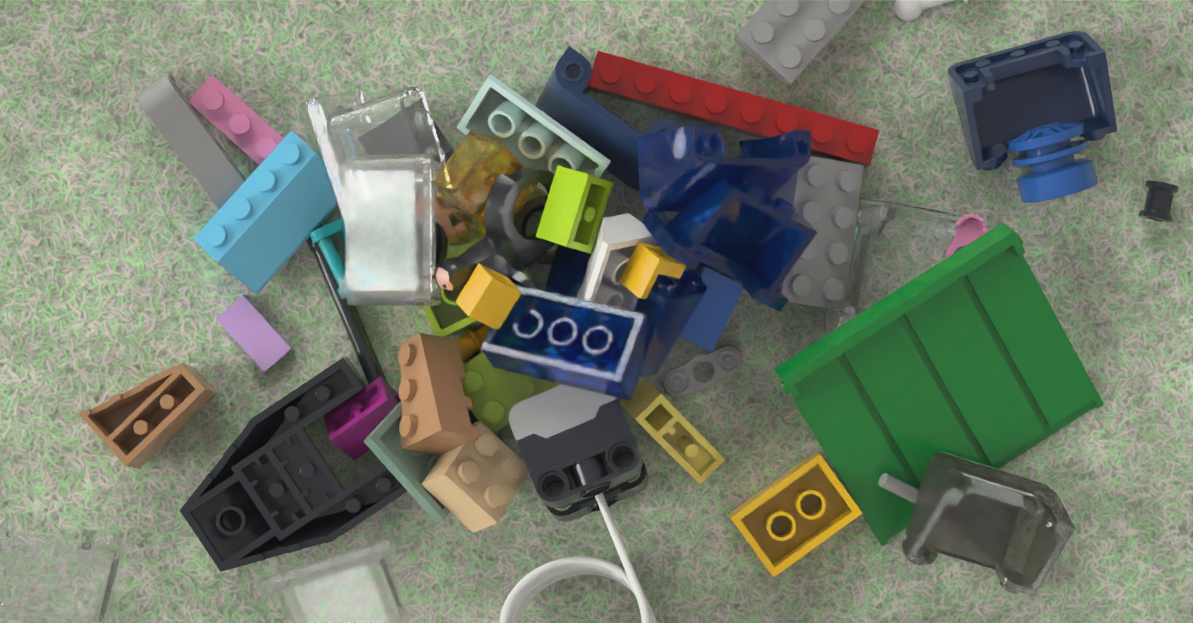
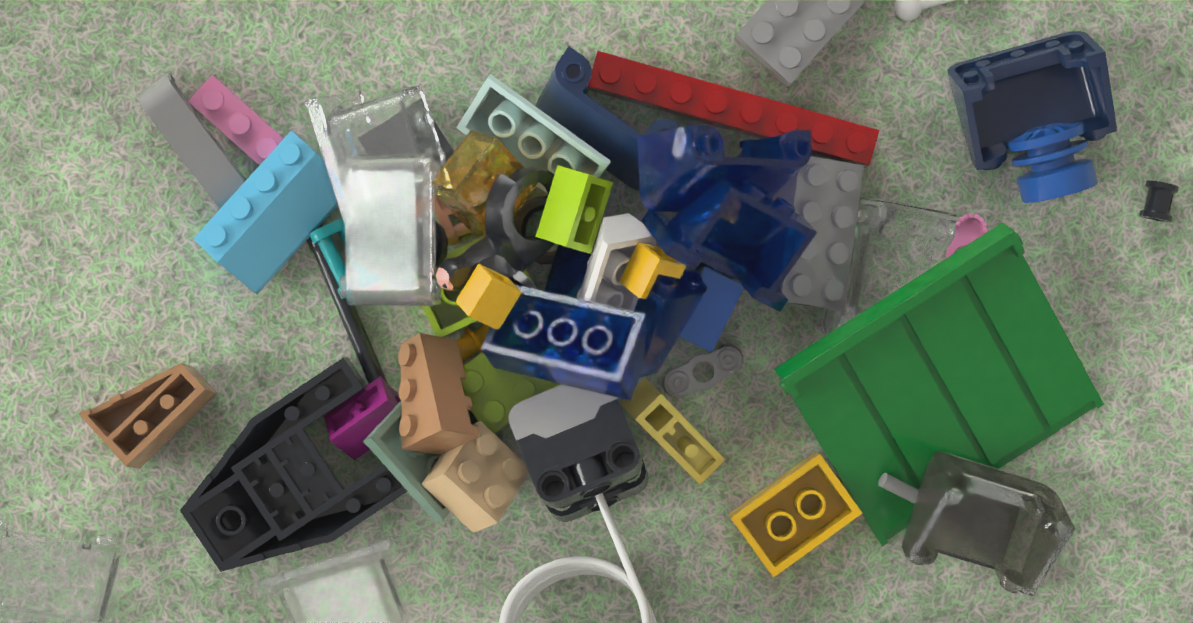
lavender tile [216,295,293,373] -> none

